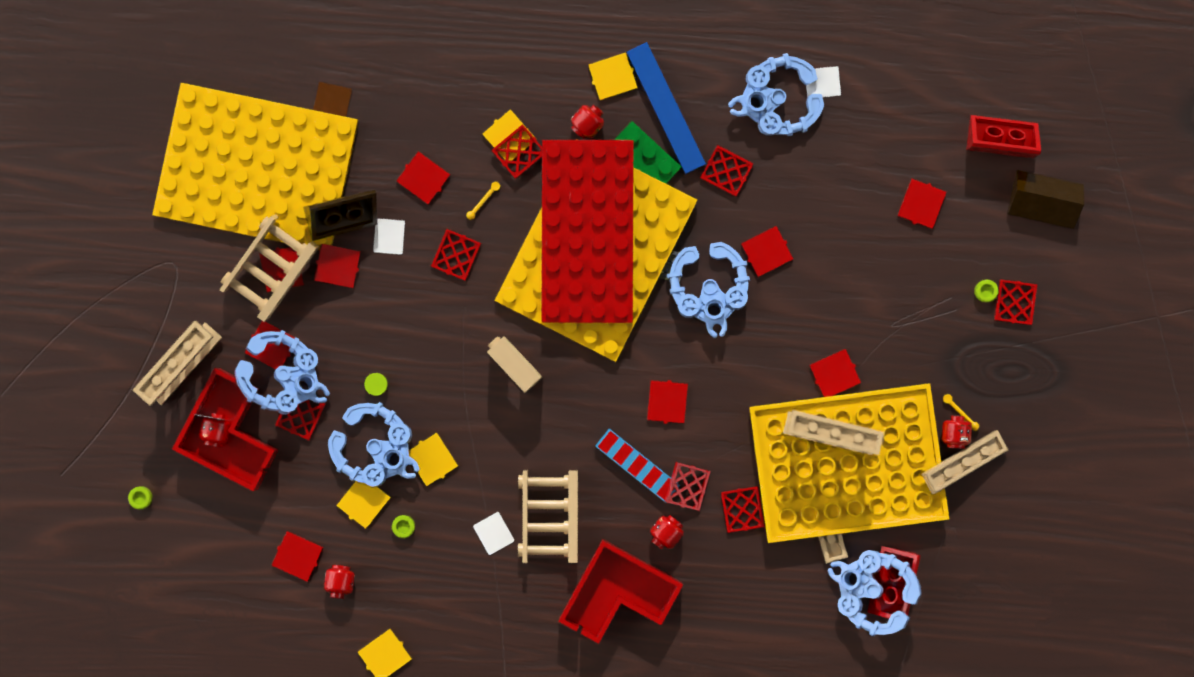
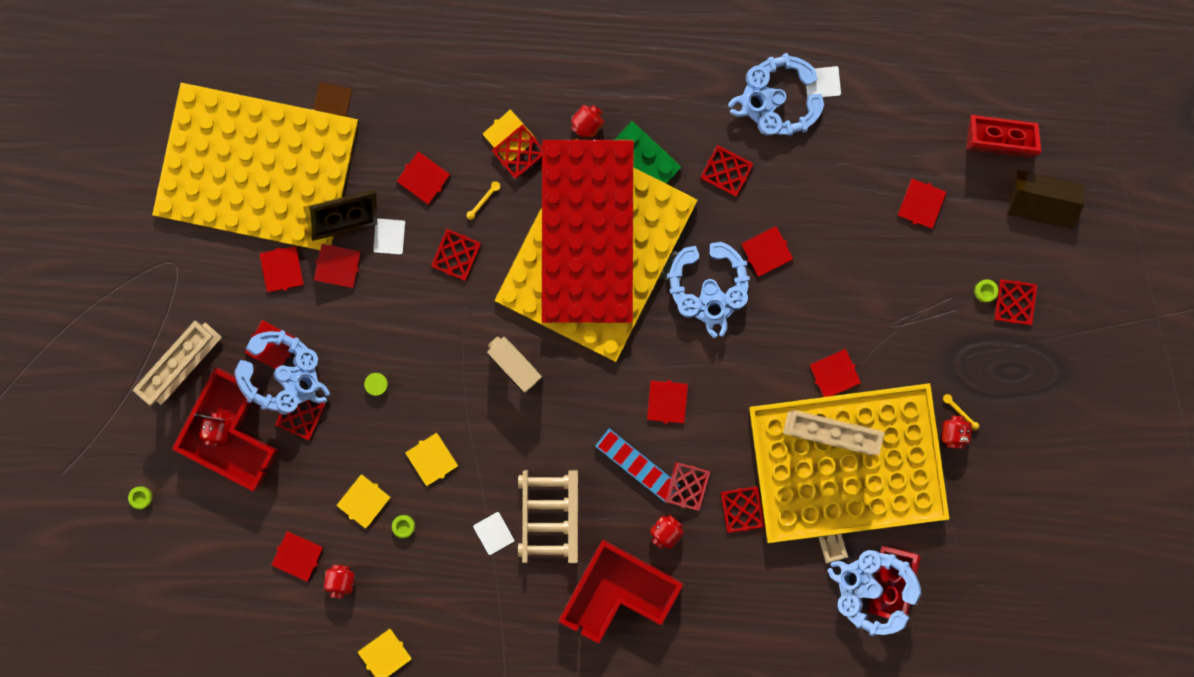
tan fence [220,214,320,322] -> none
light blue piece [328,402,420,487] -> none
yellow piece [588,53,637,100] -> none
blue tile [627,42,706,174] -> none
tan tile [922,430,1008,494] -> none

